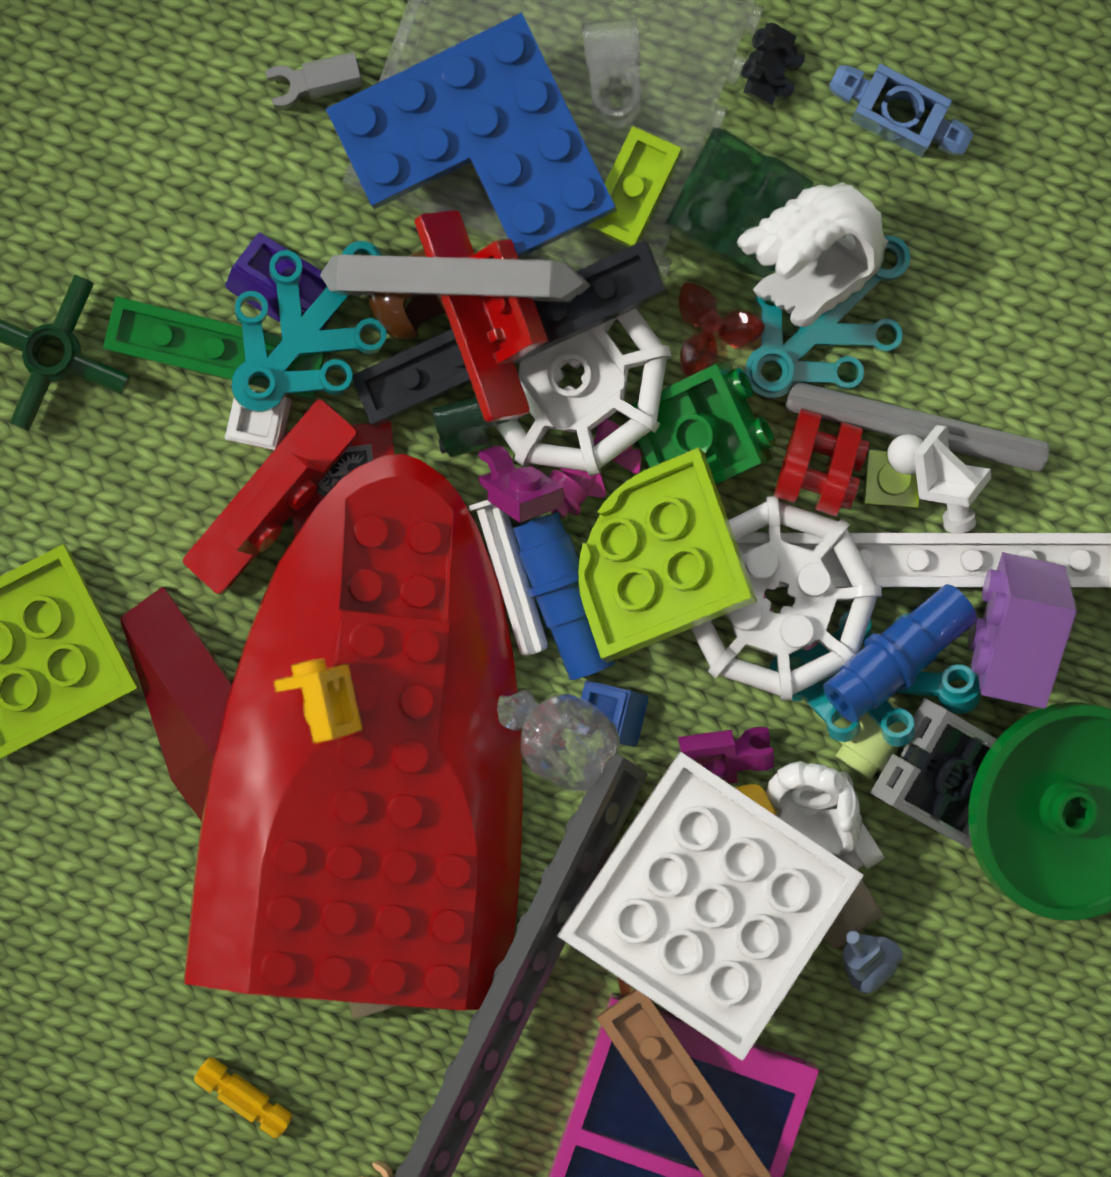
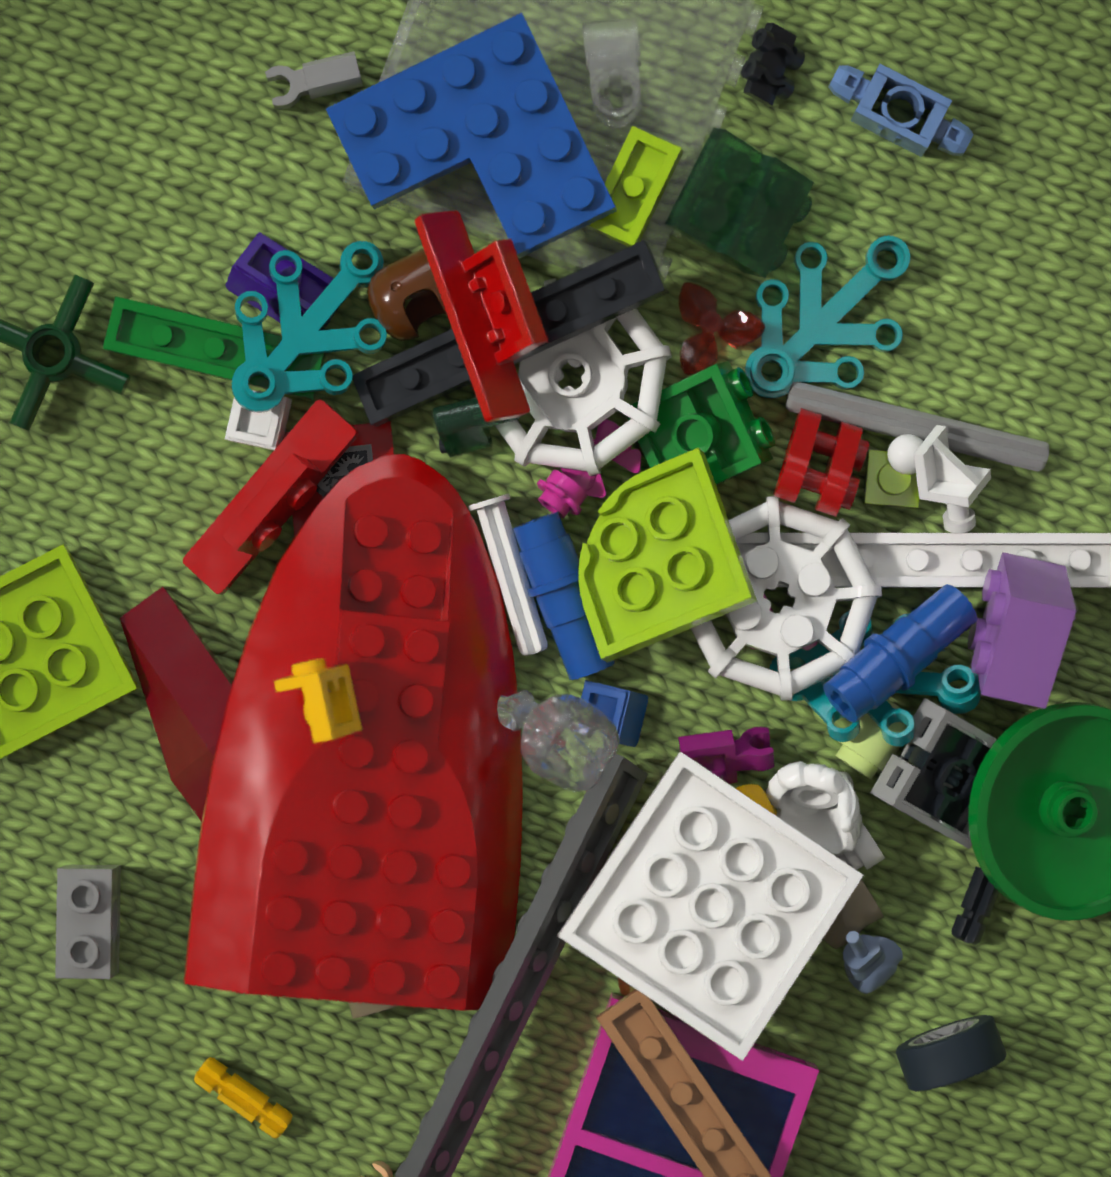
light grey piece [320,255,590,302] -> none
magenta plate [479,445,564,523] -> none
white piece [737,182,888,327] -> none
none -> light grey brick [55,865,121,979]
none -> black wheel [895,1015,1007,1092]
none -> black axle [951,866,999,945]

